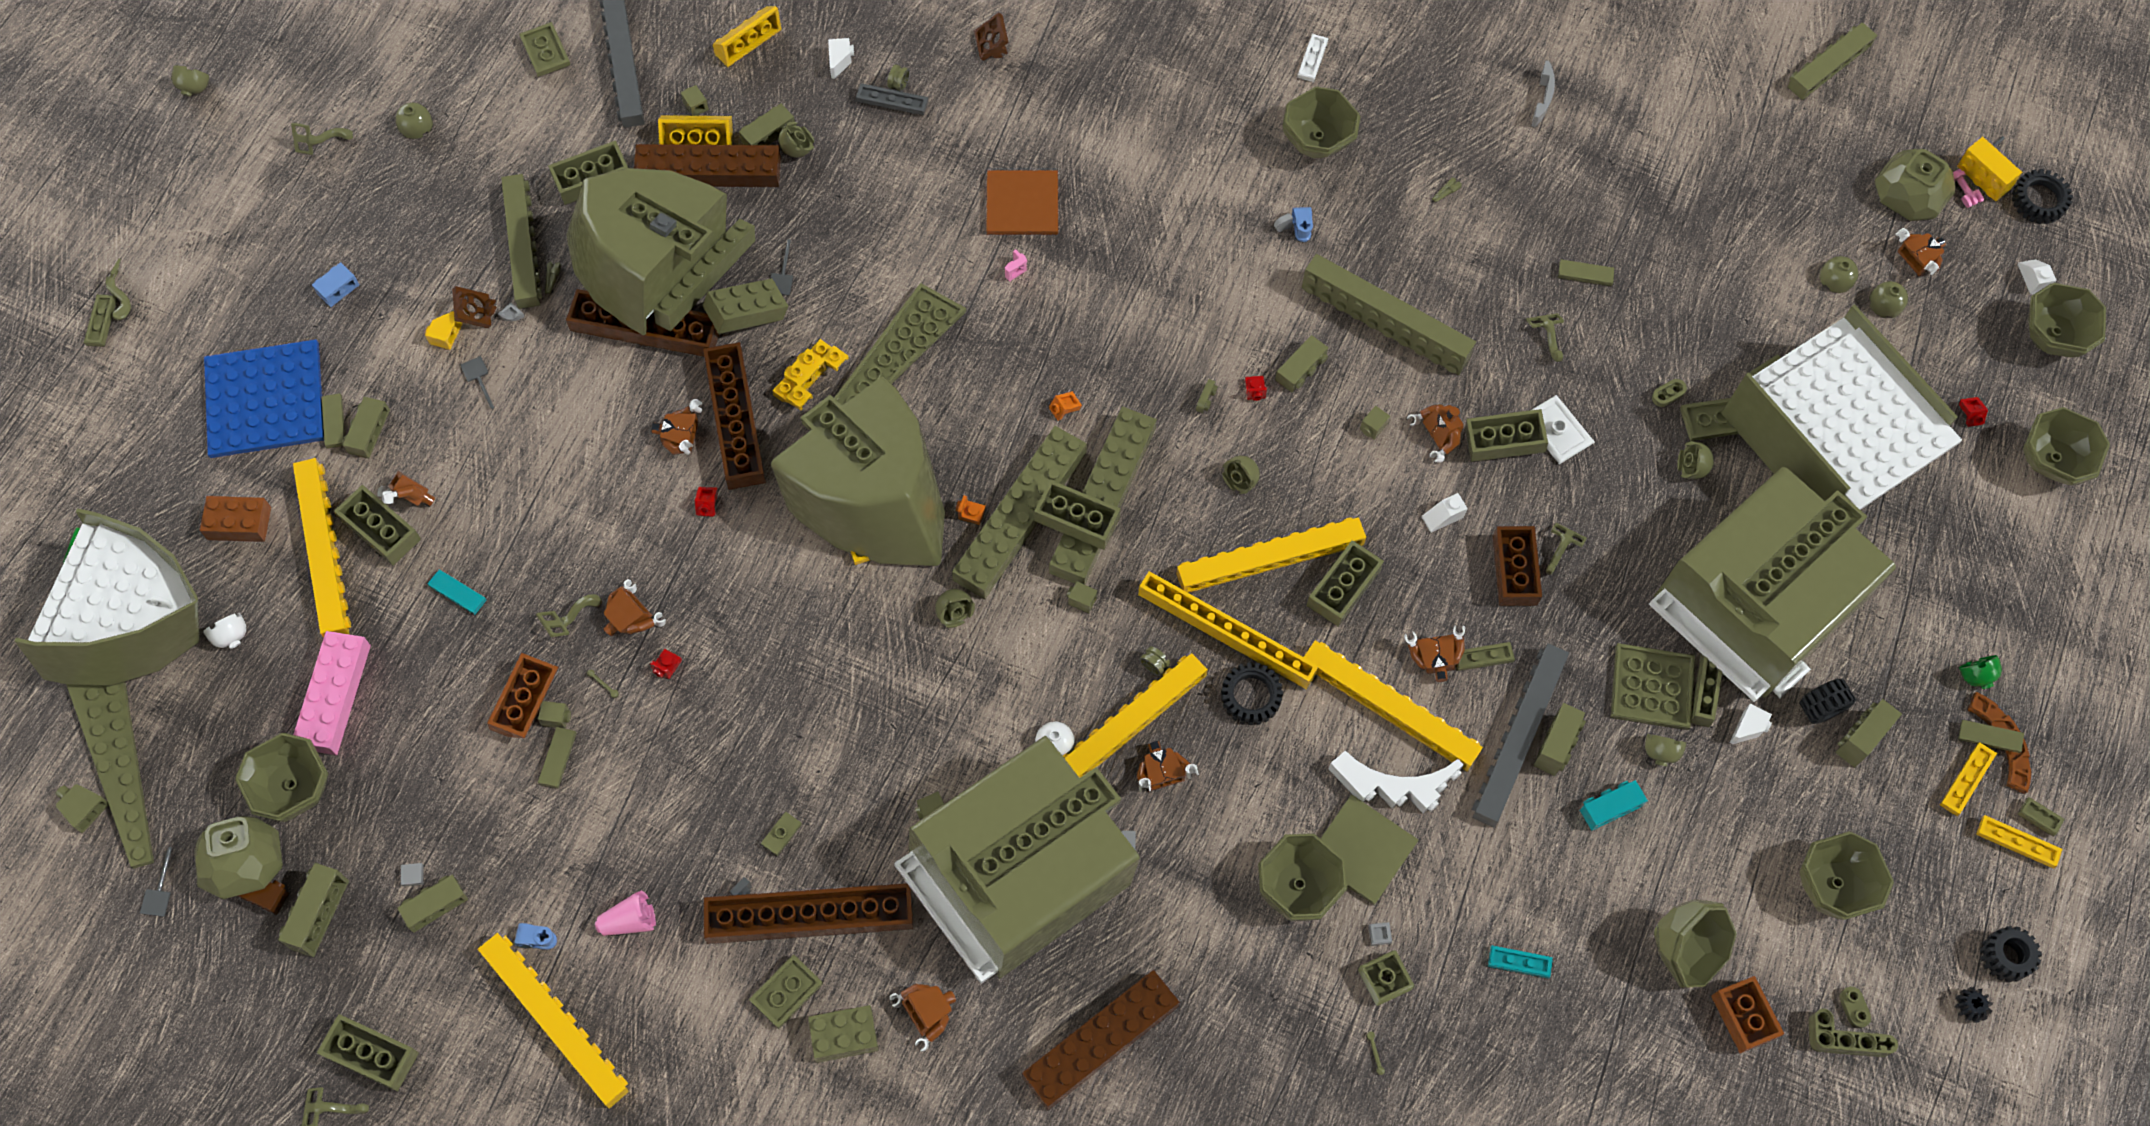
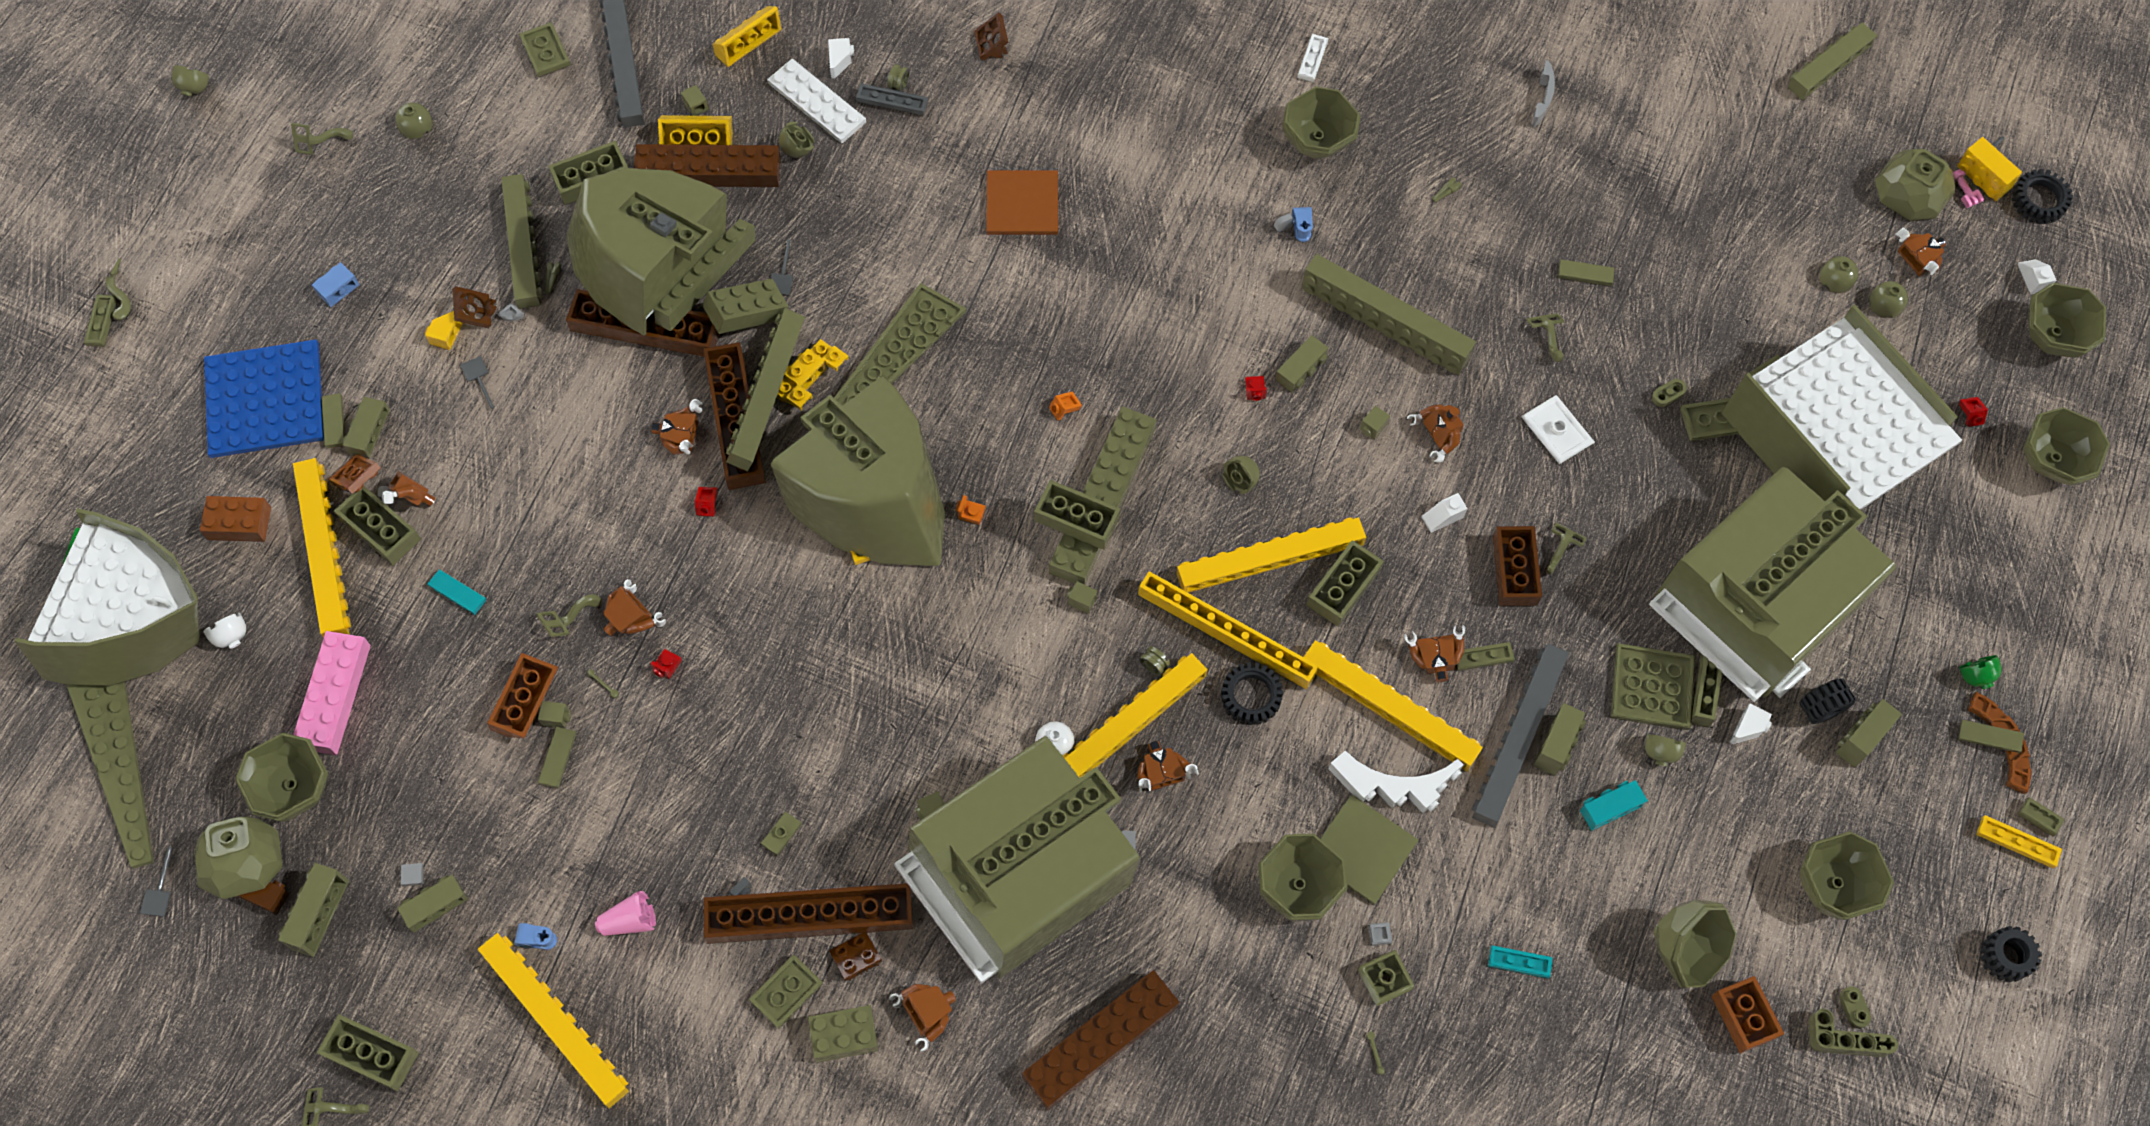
olive torso [56,784,109,833] -> none
olive brick [739,103,795,145] -> none
olive cylinder [935,589,975,628] -> none
olive brick [952,426,1087,599] -> none
bright pink bracket [1005,249,1027,282] -> none
olive plate [1196,379,1218,414] -> none
olive brick [1465,409,1548,462] -> none
olive cylinder [1677,441,1714,479] -> none
yellow plate [1940,742,1997,816] -> none
black gear [1955,987,1993,1023] -> none
none -> dark orange plate [328,454,381,494]
none -> olive brick [726,308,805,471]
none -> white plate [767,59,866,144]
none -> reddish brown hinge [829,933,882,981]

